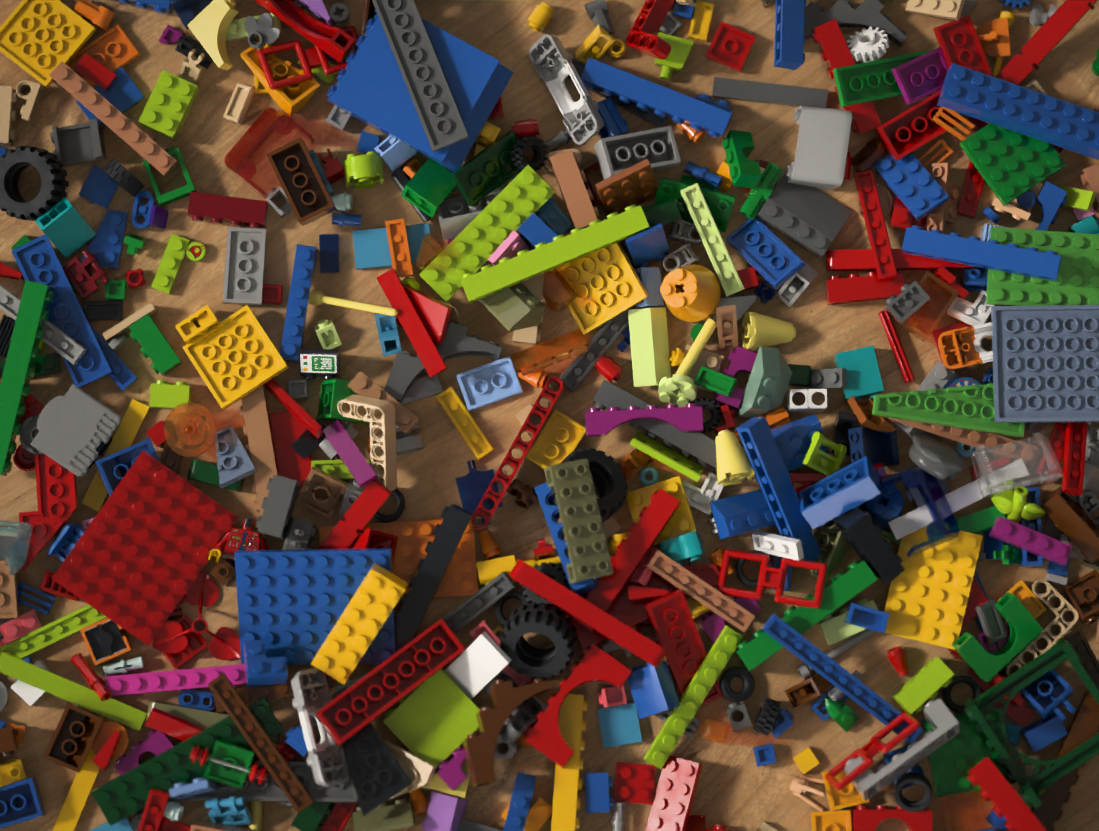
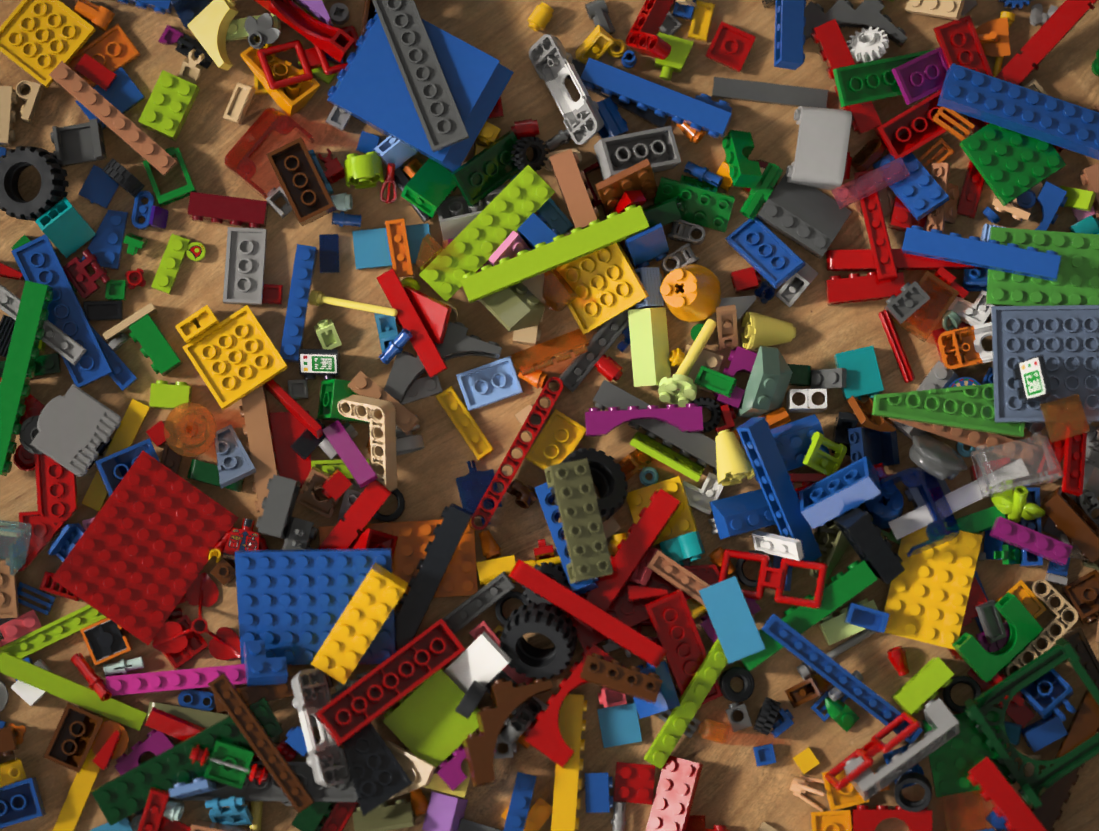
yellowish green tile [680,183,744,297] -> none
none -> red brick [321,469,352,500]
none -> blue pin [379,328,413,365]
none -> red piece [380,163,397,204]
none -> black tyre [455,680,488,719]
none -> reddish brown brick [580,653,663,704]
none -> red slope [612,190,646,214]
none -> blue pin [621,50,637,69]
none -> dark azure tile [699,576,765,664]
none -> clear pink plate [831,157,910,209]
none -> sand green tile [942,310,962,331]
none -> slope [1013,355,1051,404]
none -> clear orange plate [1040,394,1090,443]

